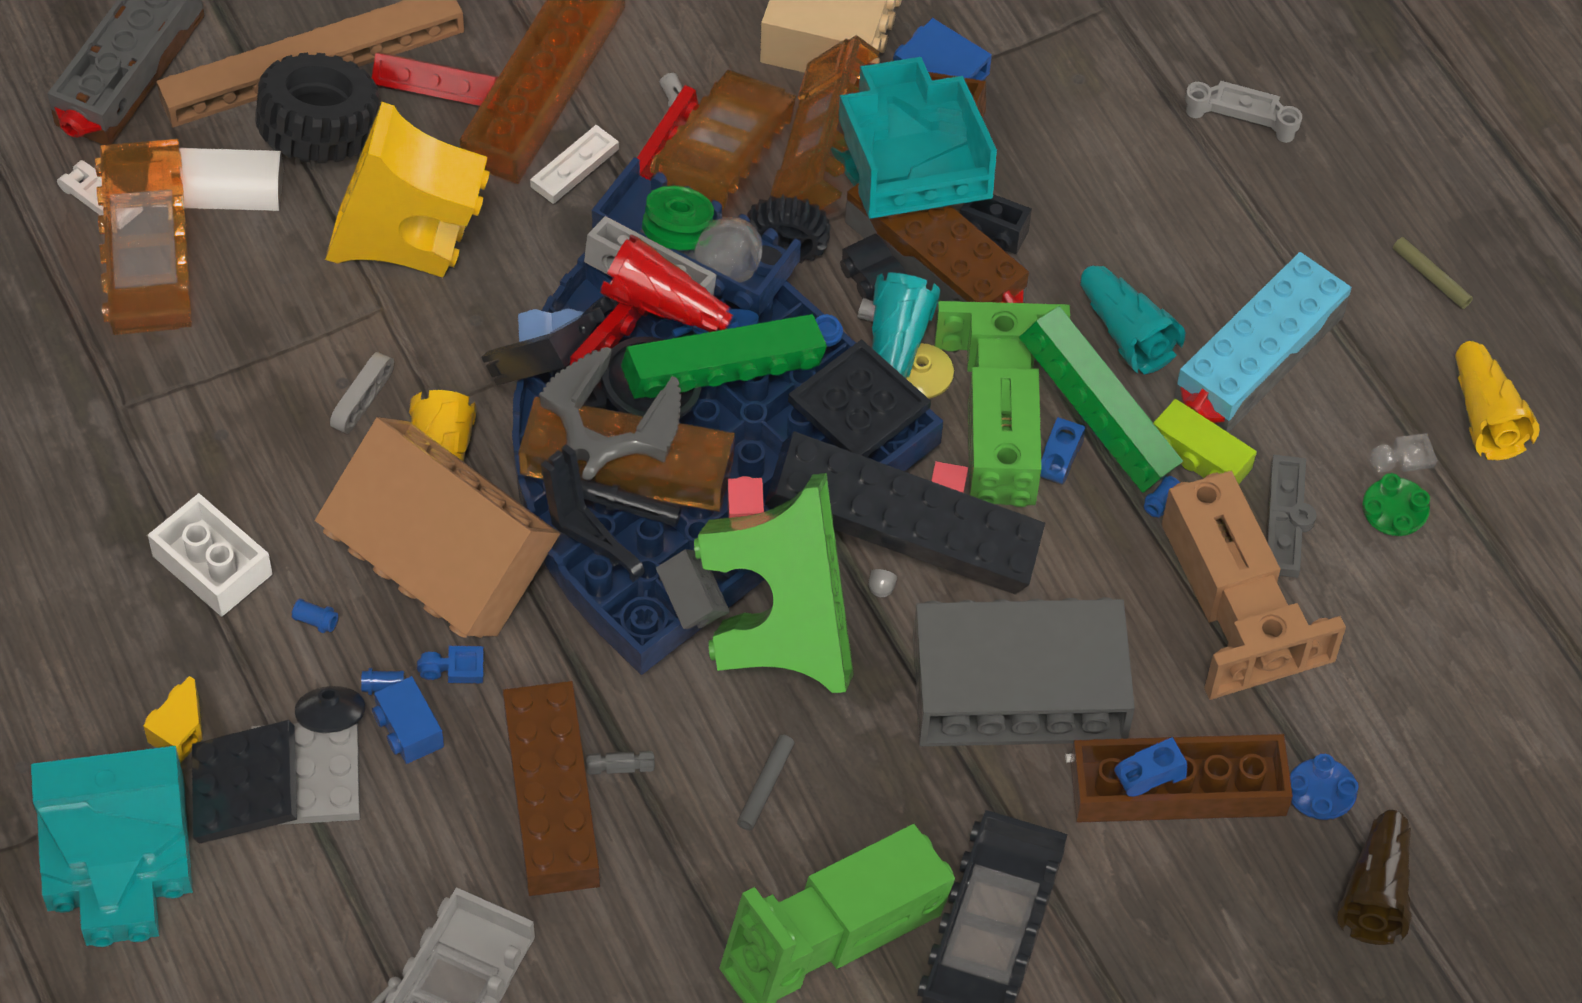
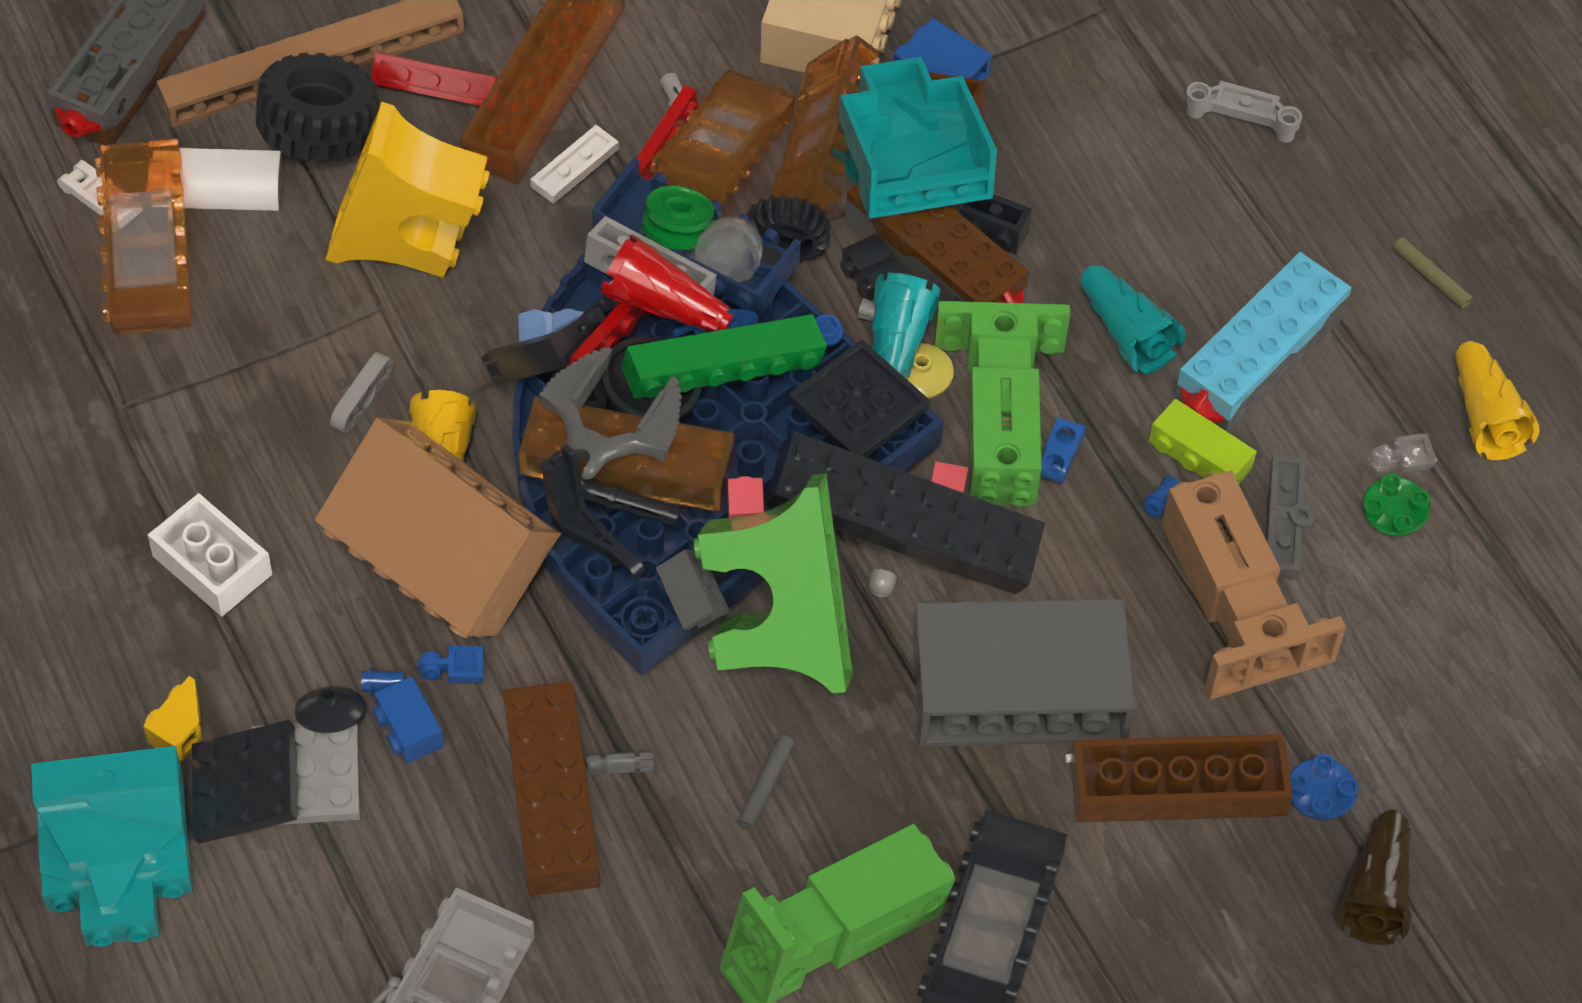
blue pin [292,599,338,633] -> none
brick [1019,306,1183,493] -> none
blue leg [1114,737,1187,797] -> none

